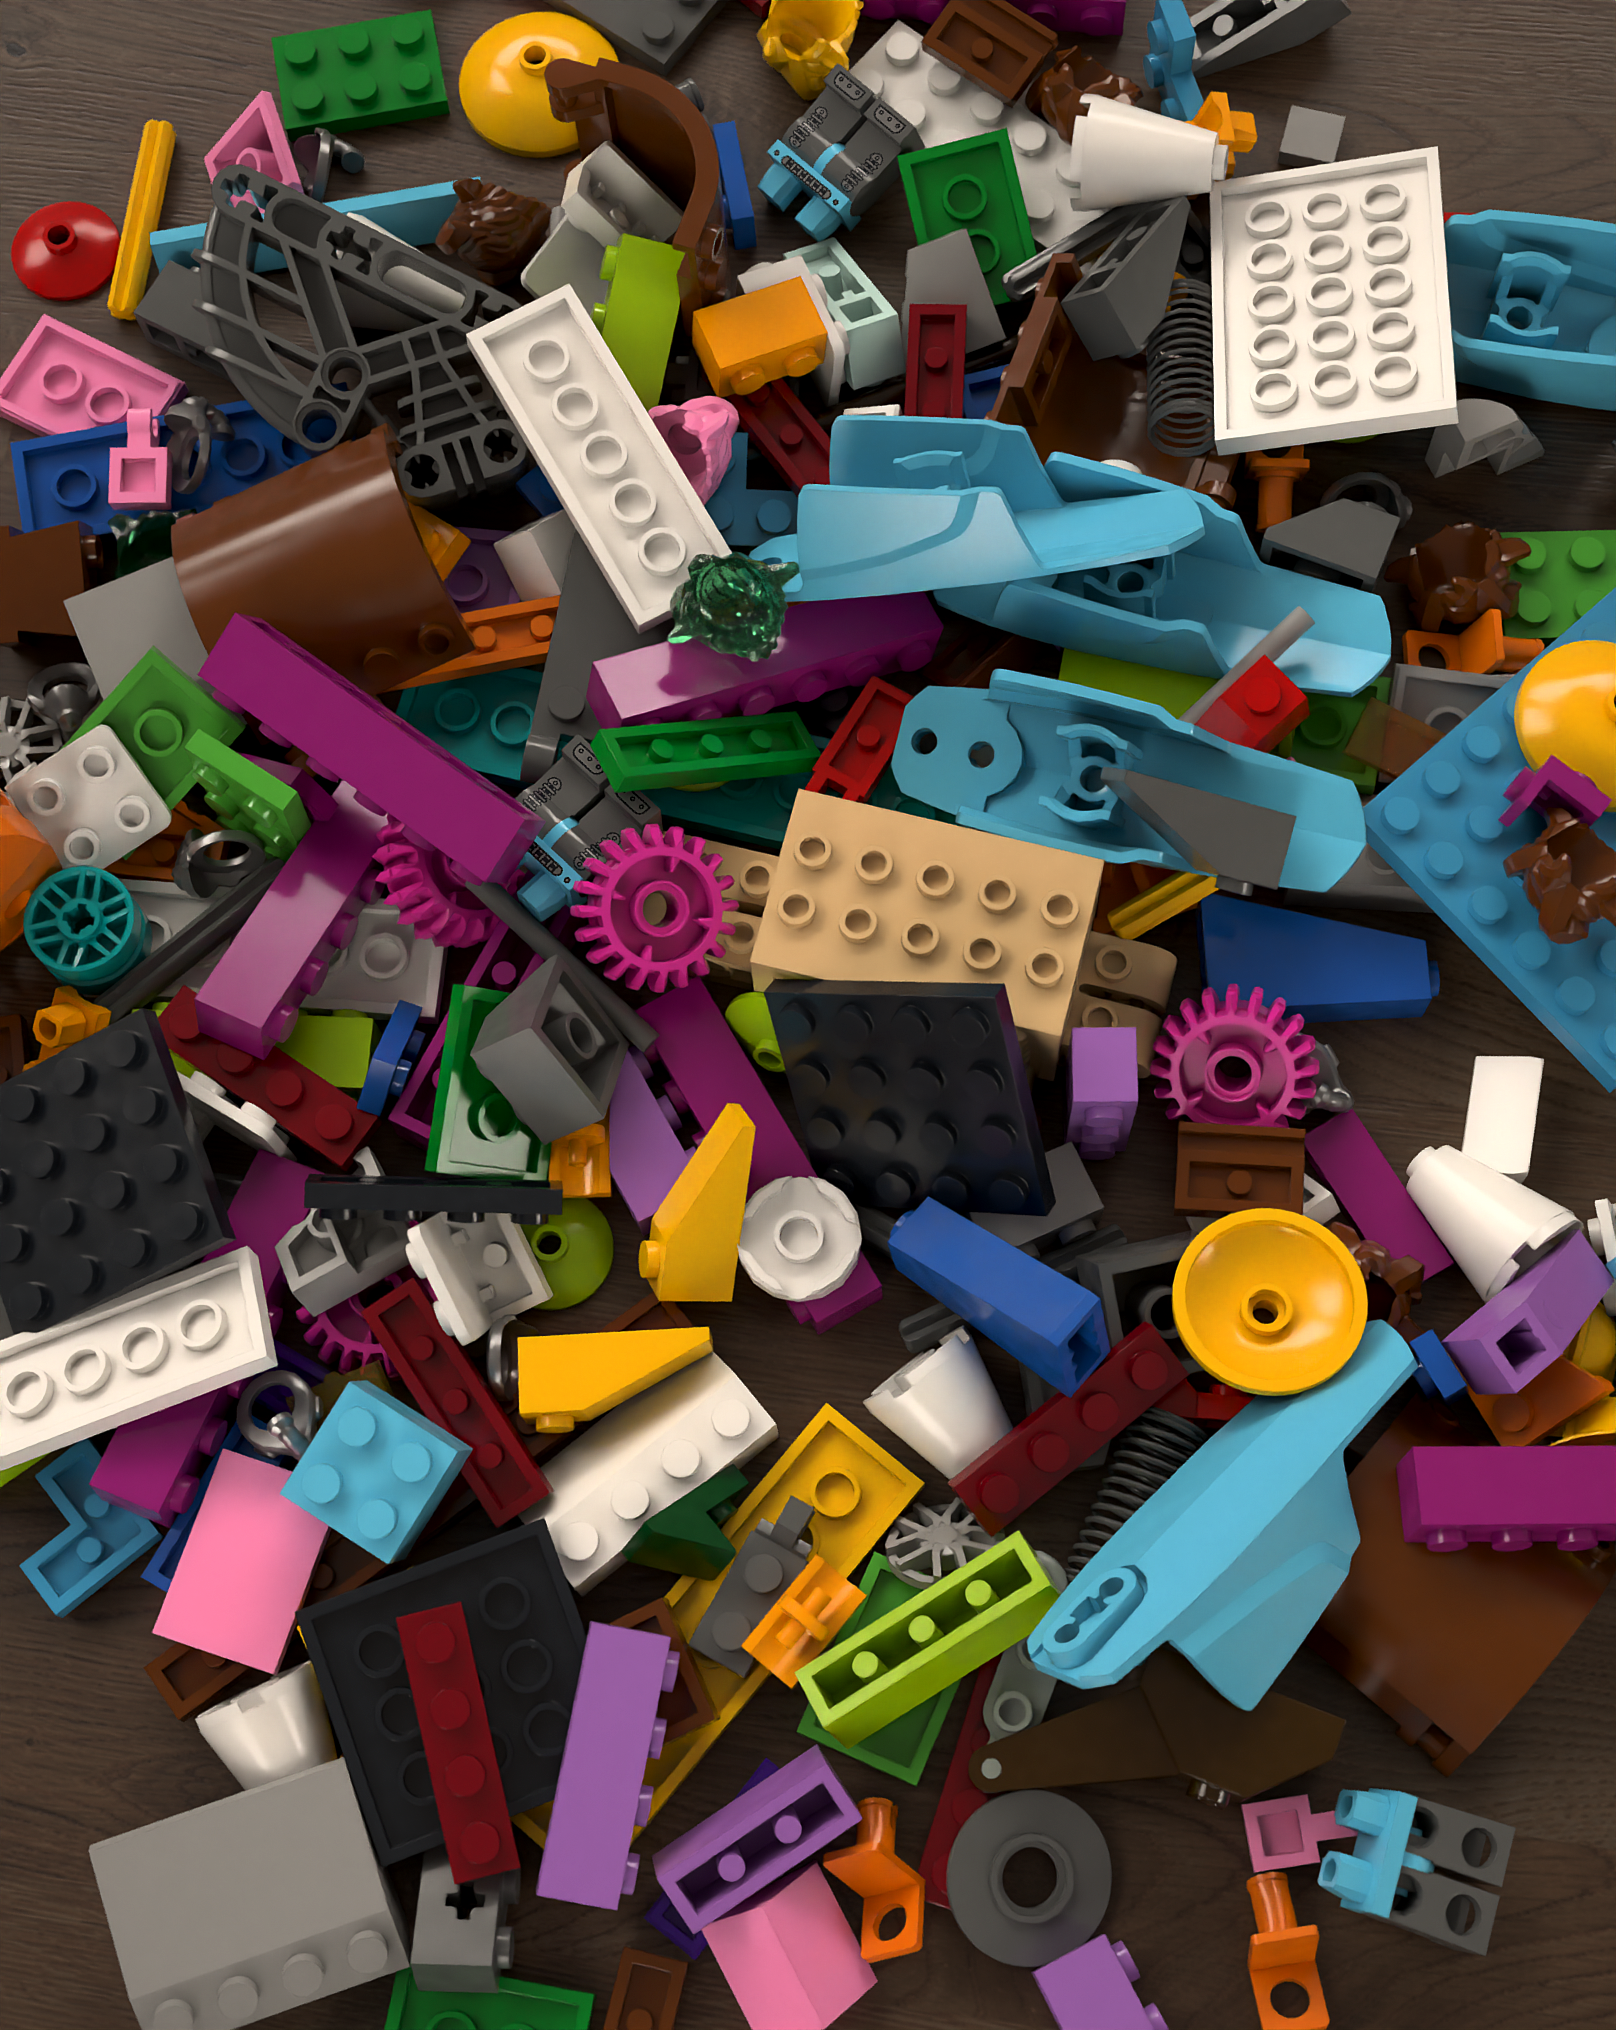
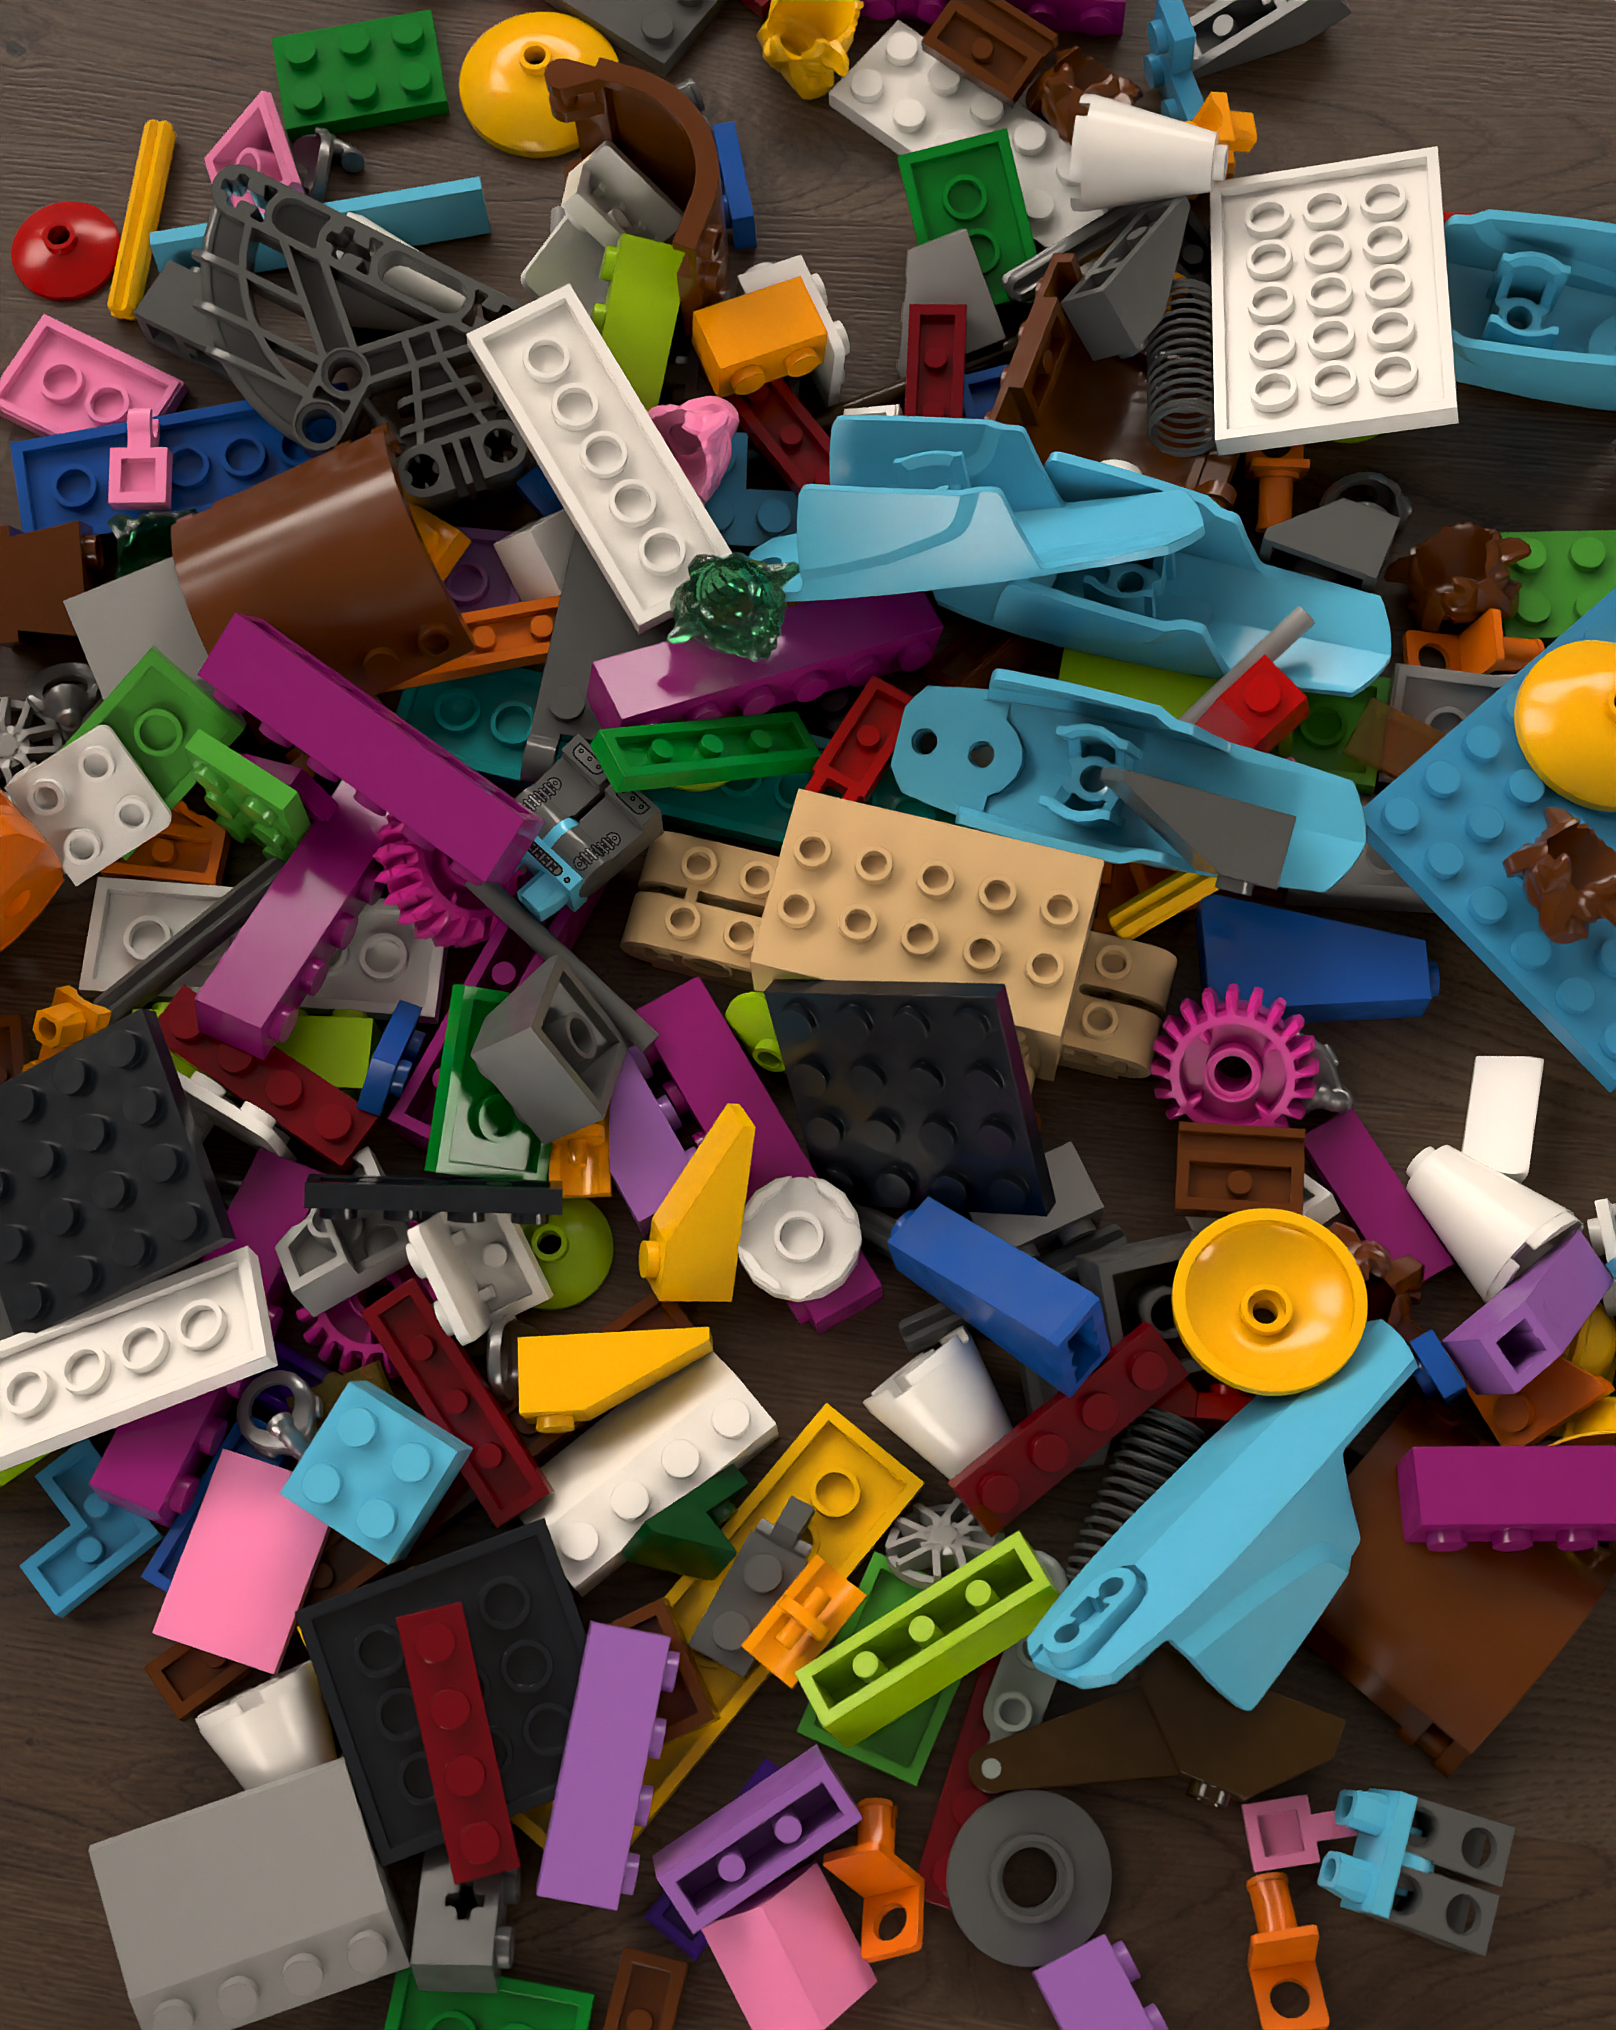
teal wheel [23,866,153,995] -> none
flat silver piece [164,396,235,494] -> none
flat silver piece [171,828,266,898] -> none
reddish brown hair [435,178,552,287] -> none
dark pink gear [570,824,739,993] -> none
hips [757,63,926,242] -> none
light aqua slope [783,237,906,390] -> none
medium lavender brick [1063,1027,1138,1160] -> none
light grey tile [1277,105,1346,168] -> none
light grey slope [1425,399,1545,478] -> none
magenta bracket [1498,755,1612,827] -> none

